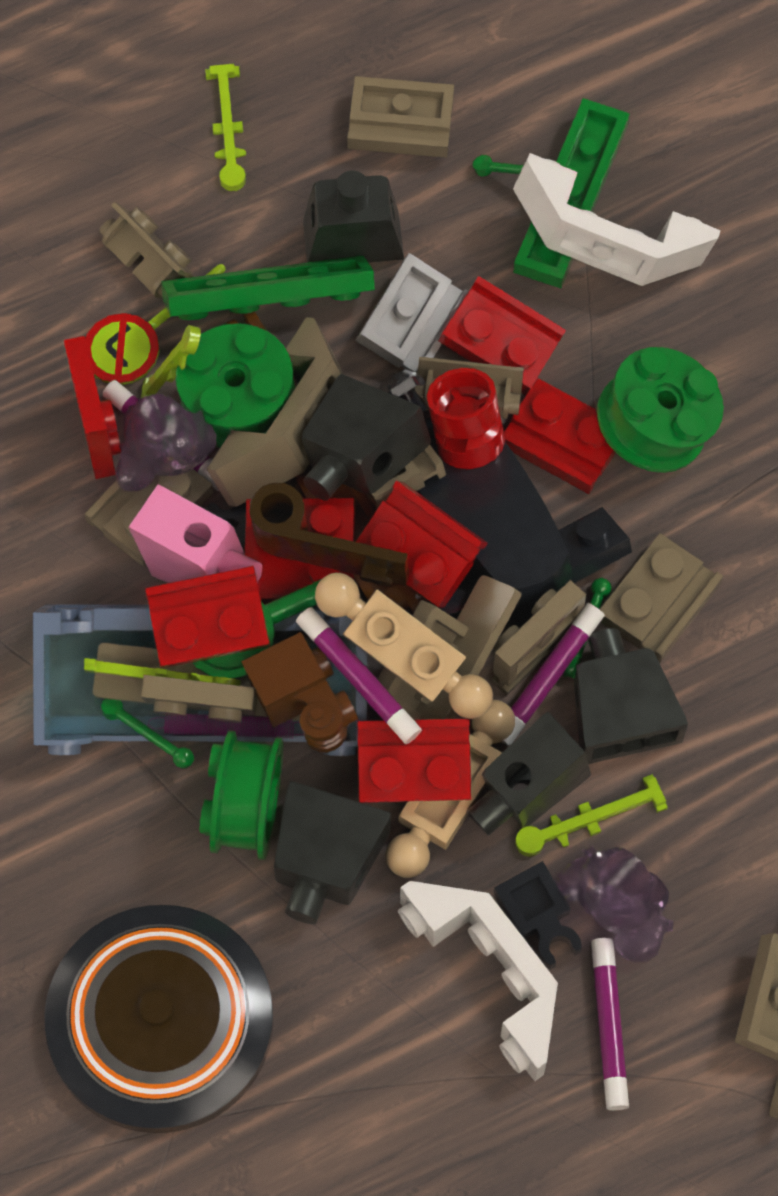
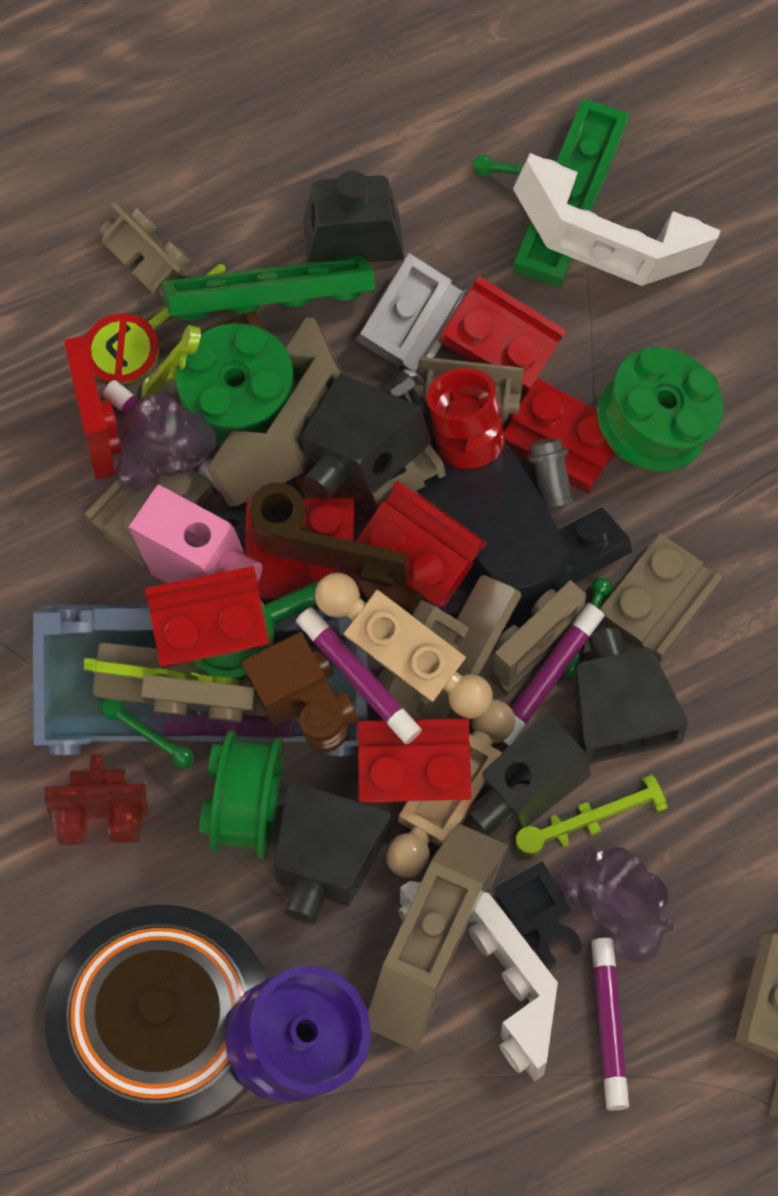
lime piece [205,64,246,191] -> none
dark tan plate [347,76,454,158] -> none
none -> clear red hips [45,754,150,845]
none -> dark purple wheel [225,965,371,1104]
none -> dark tan slope [368,823,509,1052]
none -> dark grey pin [526,438,574,508]

